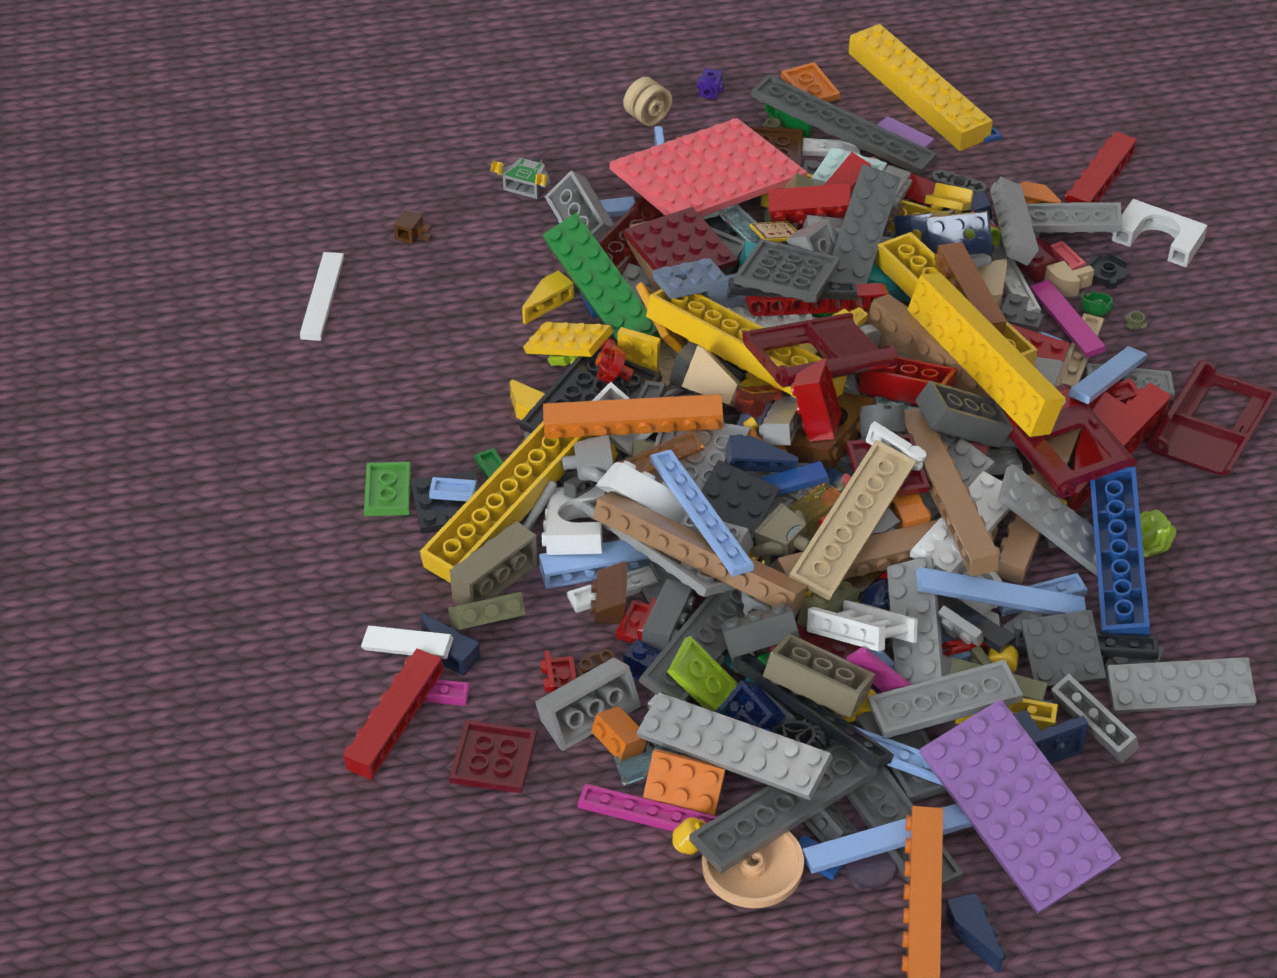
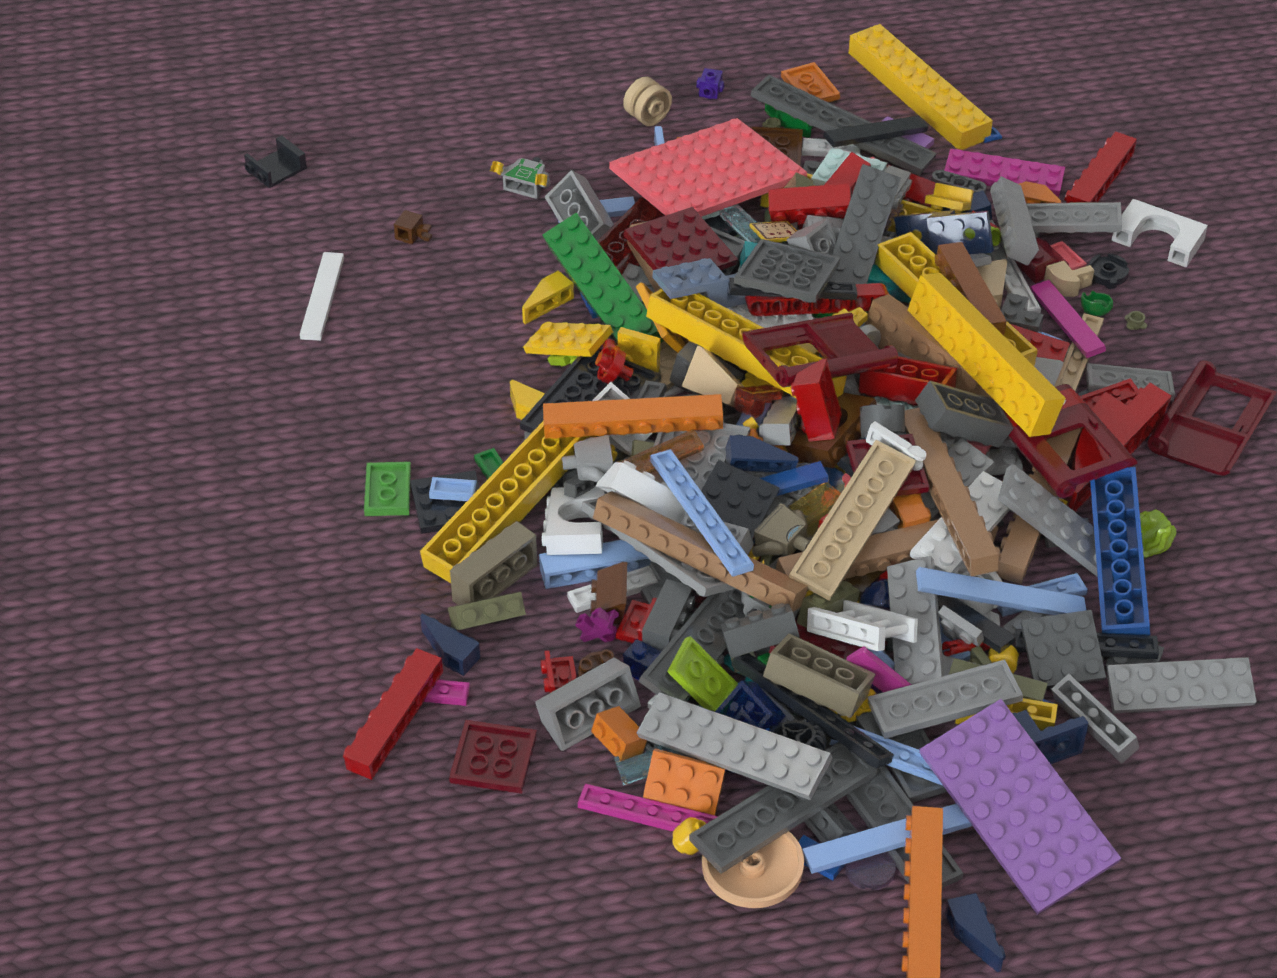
white tile [361,626,453,659] -> none
light grey piece [523,480,557,530] -> none
light blue tile [1068,346,1147,404] -> none
none -> black panel [244,135,307,188]
none -> magenta hips [575,607,619,643]
none -> black tile [823,115,929,148]
none -> dark pink plate [944,149,1065,197]

